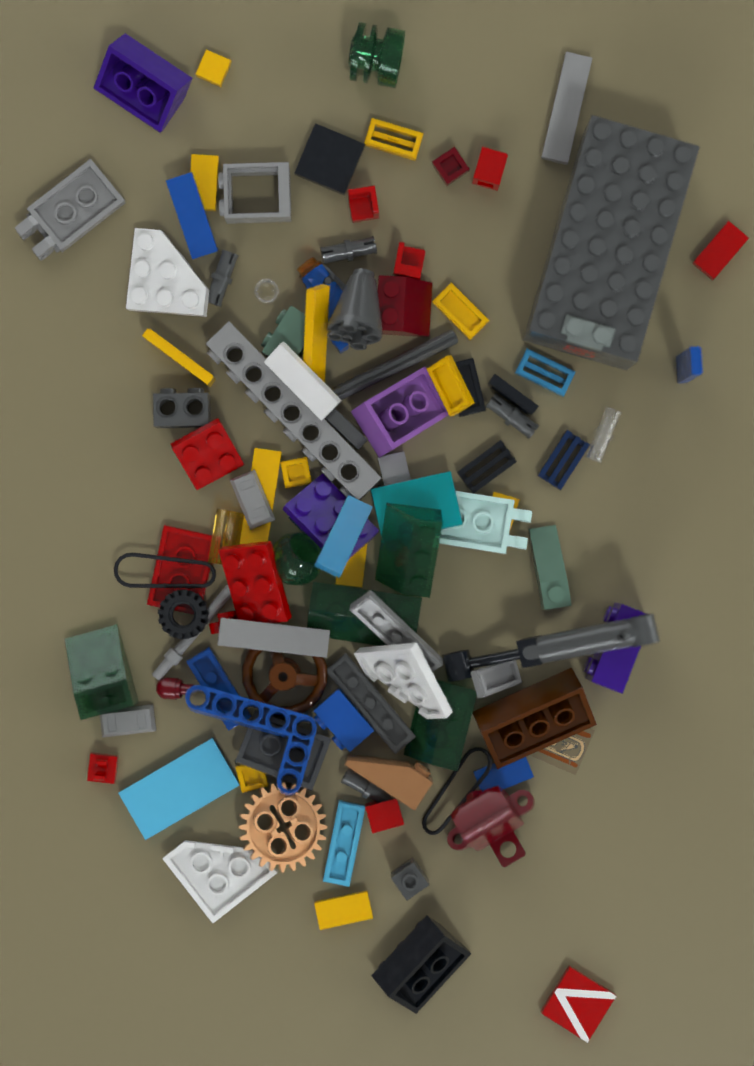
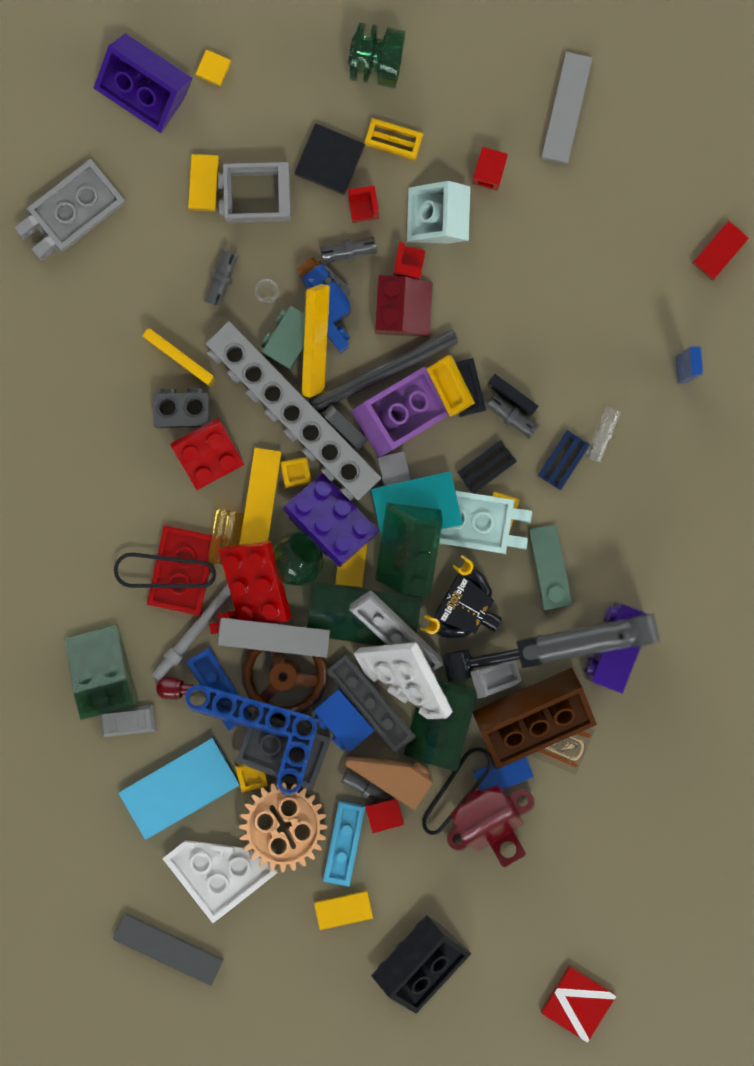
red tile [87,753,119,784] -> none
white plate [126,228,210,317] -> none
black tyre [158,590,209,639] -> none
blue tile [166,172,219,259] -> none
light grey tile [230,470,276,530] -> none
white tile [264,342,342,421] -> none
dark azure tile [314,495,373,578] -> none
dark grey cone [327,268,382,350] -> none
dark grey brick [391,857,429,901] -> none
dark red plate [432,147,470,186] -> none
yellow tile [432,282,490,340] -> none
dark azure tile [515,348,576,397] -> none
dark grey piece [523,115,700,371] -> none
none -> dark grey tile [113,913,224,986]
none -> light aqua slope [407,181,470,244]
none -> black torso [420,555,502,638]

